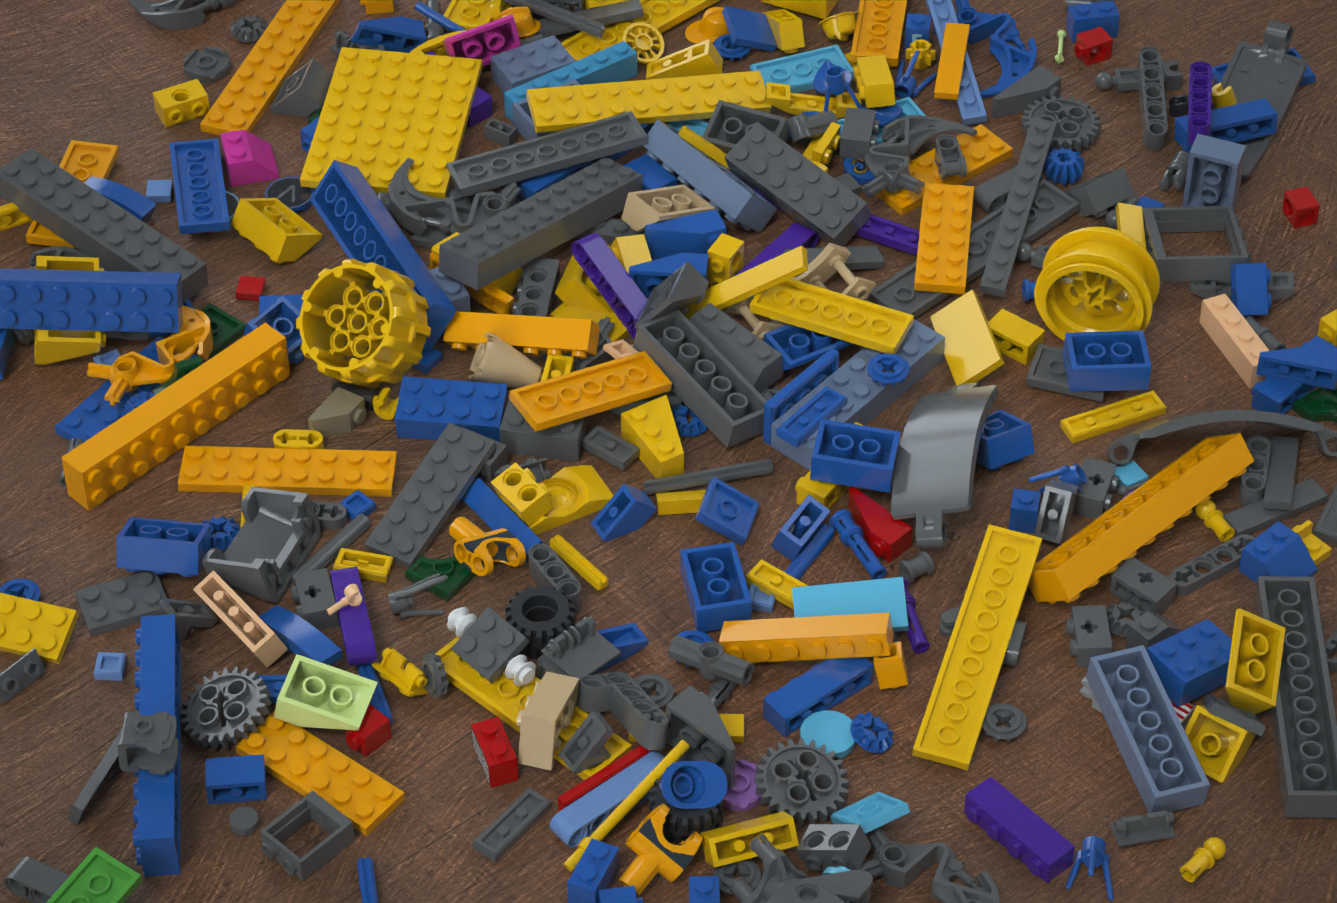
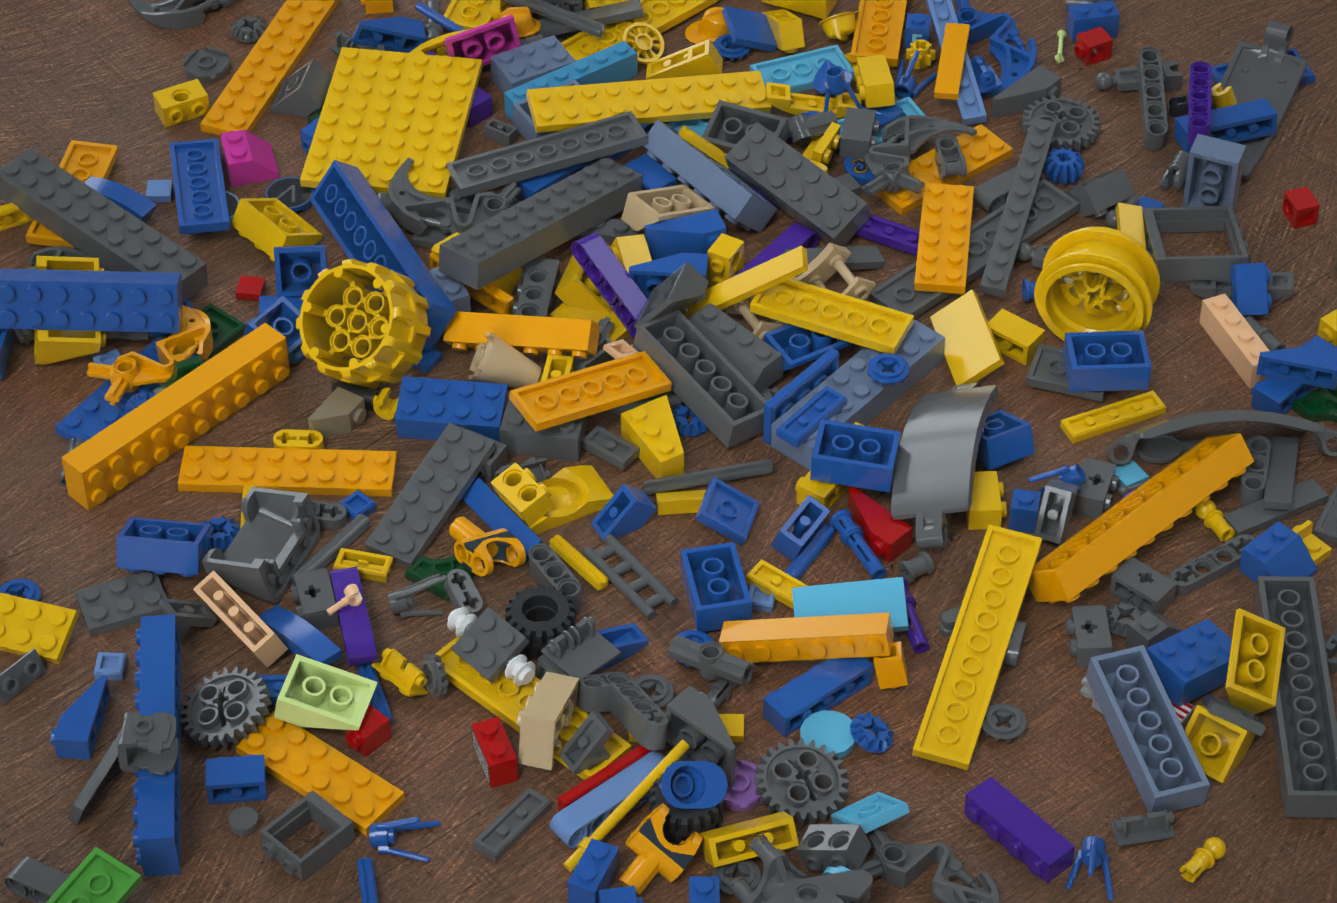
none -> blue slope [50,676,110,760]
none -> blue slope [274,245,328,297]
none -> blue plant [369,817,441,863]
none -> dark grey beam [444,569,483,617]
none -> dark grey bar [582,534,679,620]
none -> yellow brick [966,471,1007,530]
none -> blue hinge [971,56,1003,94]
none -> dark grey piece [1136,433,1203,463]

